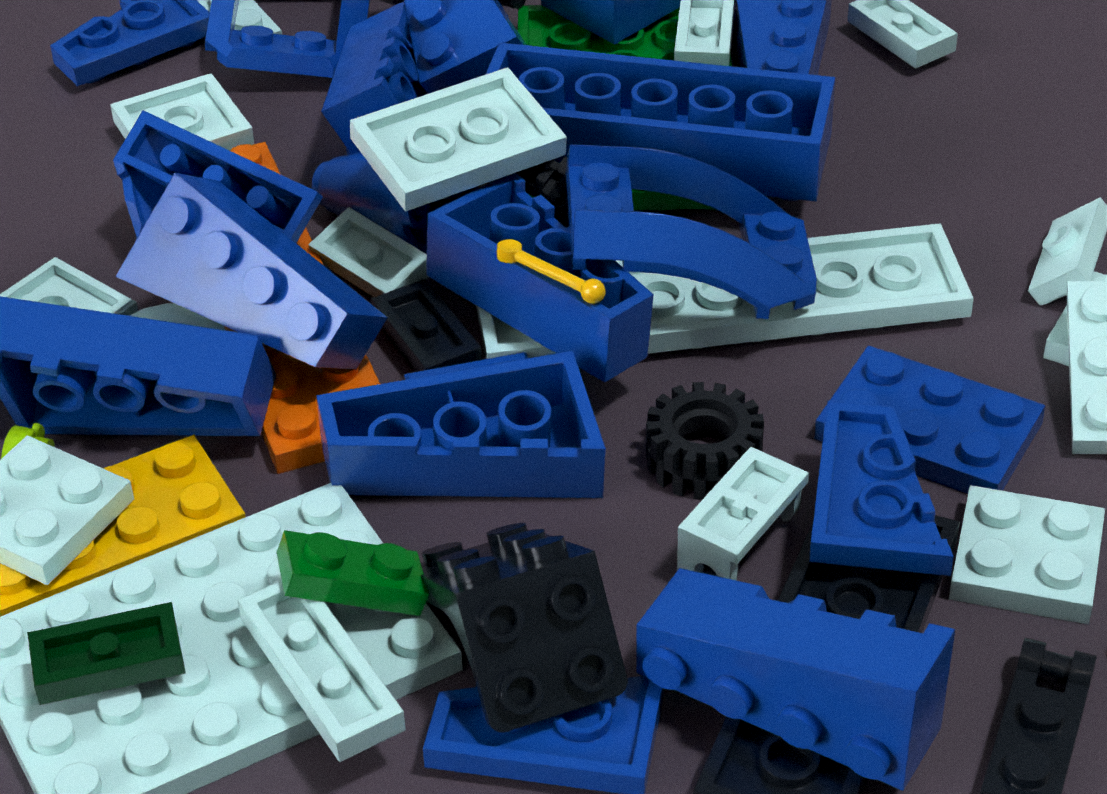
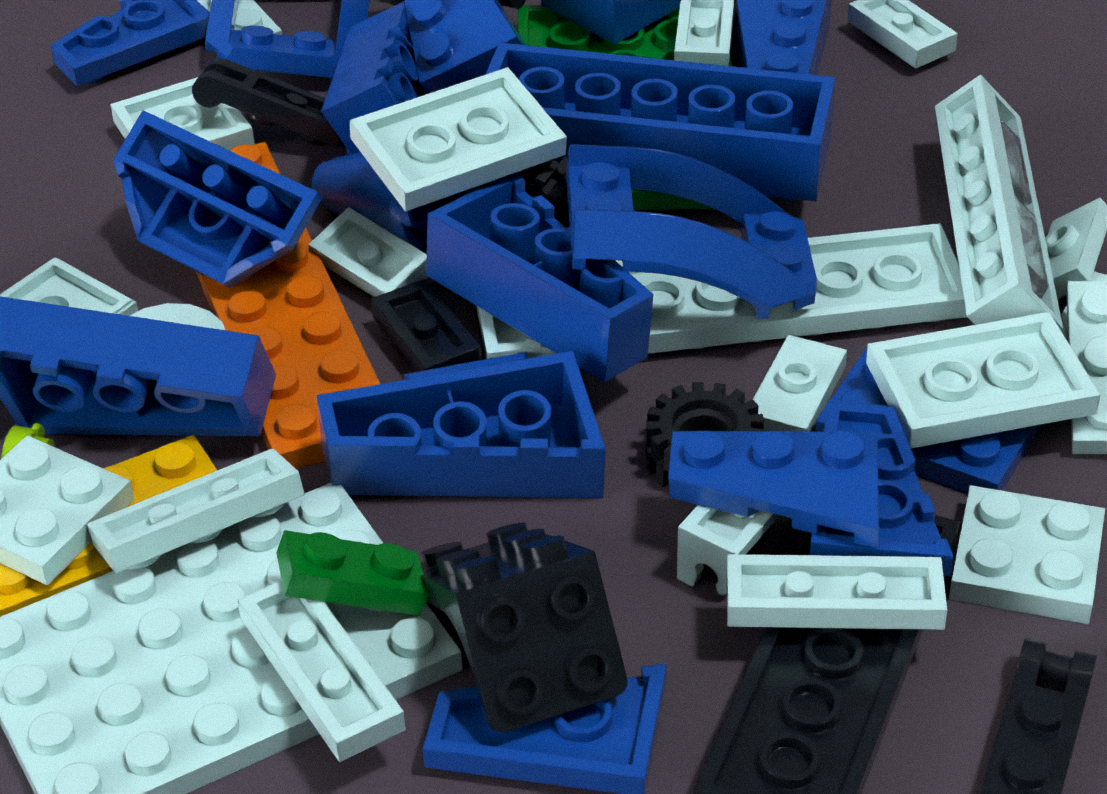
dark green plate [27,602,186,705] -> none
wedge [115,173,388,369] -> none
yellow hinge [497,239,606,304] -> none
blue wedge [636,568,955,791] -> none
none -> light aqua plate [87,448,305,573]
none -> black plate [192,58,341,148]
none -> blue wing [668,431,879,549]
none -> light aqua plate [726,554,947,630]
none -> light aqua plate [753,335,847,432]
none -> light aqua plate [866,312,1100,448]
none -> light aqua piece [935,74,1063,330]

